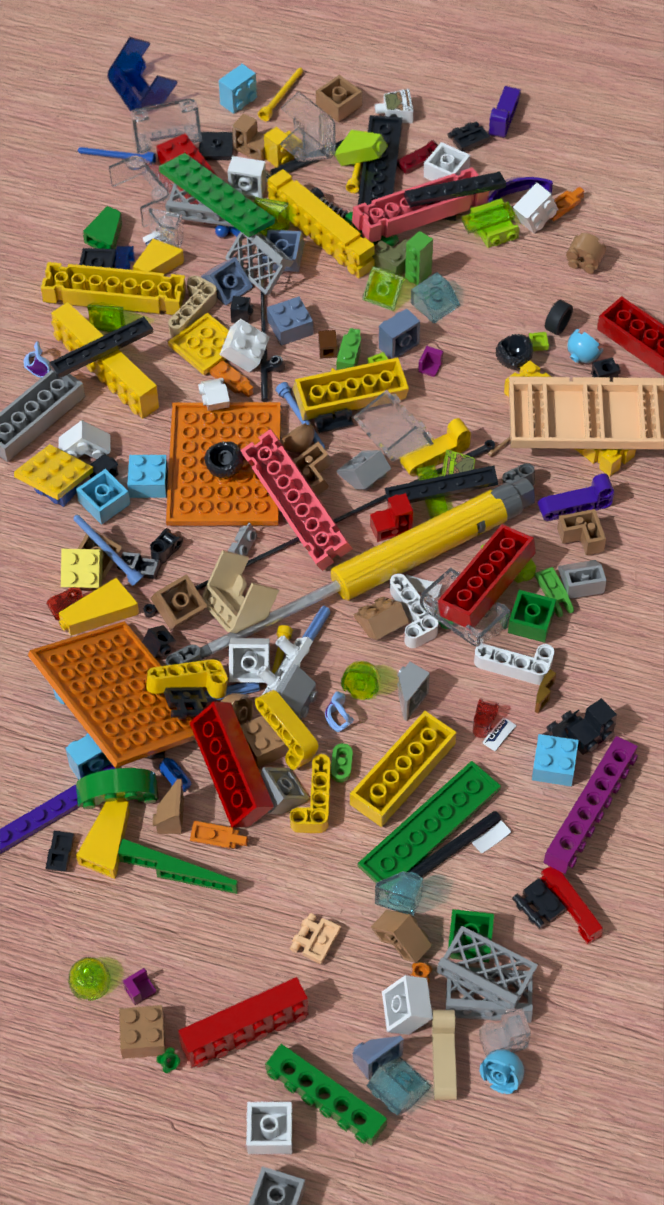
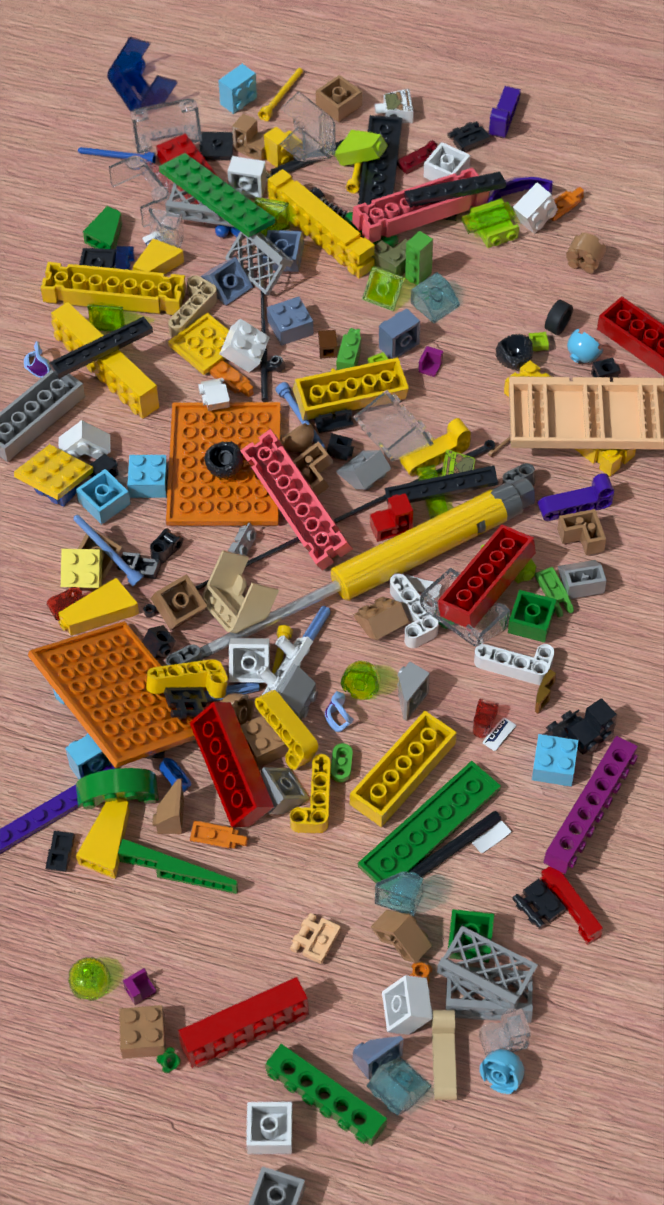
black brick [230,296,254,323] -> none
none -> black brick [327,433,354,460]

